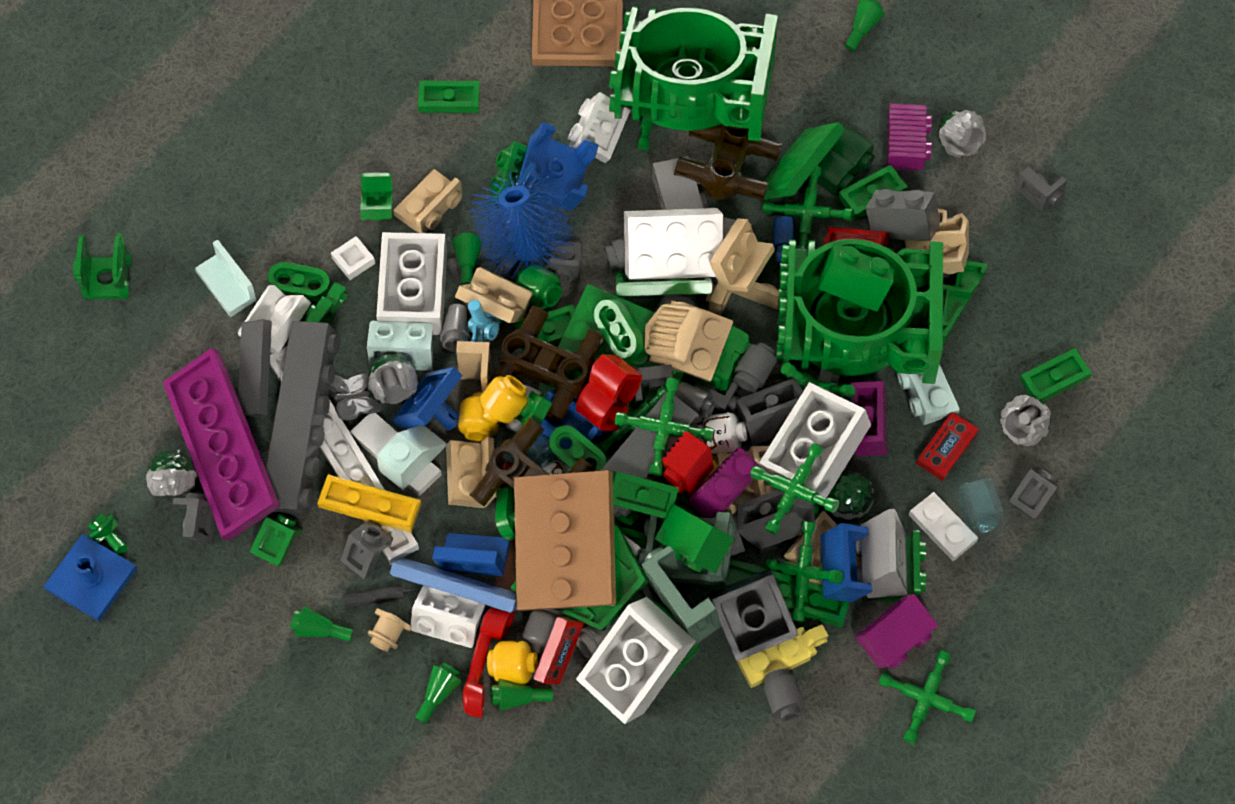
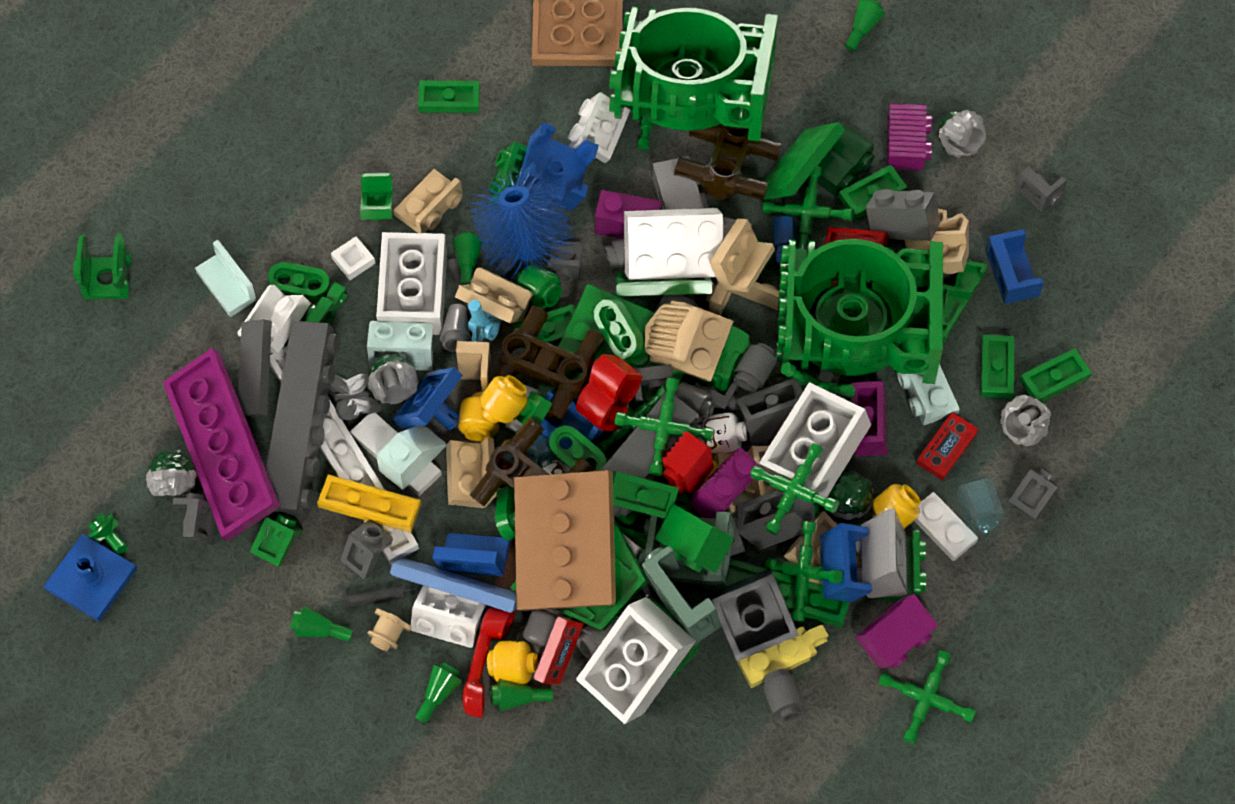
green brick [818,243,894,312] -> none
none -> magenta brick [595,190,662,239]
none -> yellow head [872,484,921,529]
none -> green plate [980,335,1014,399]
none -> blue panel [985,229,1044,304]

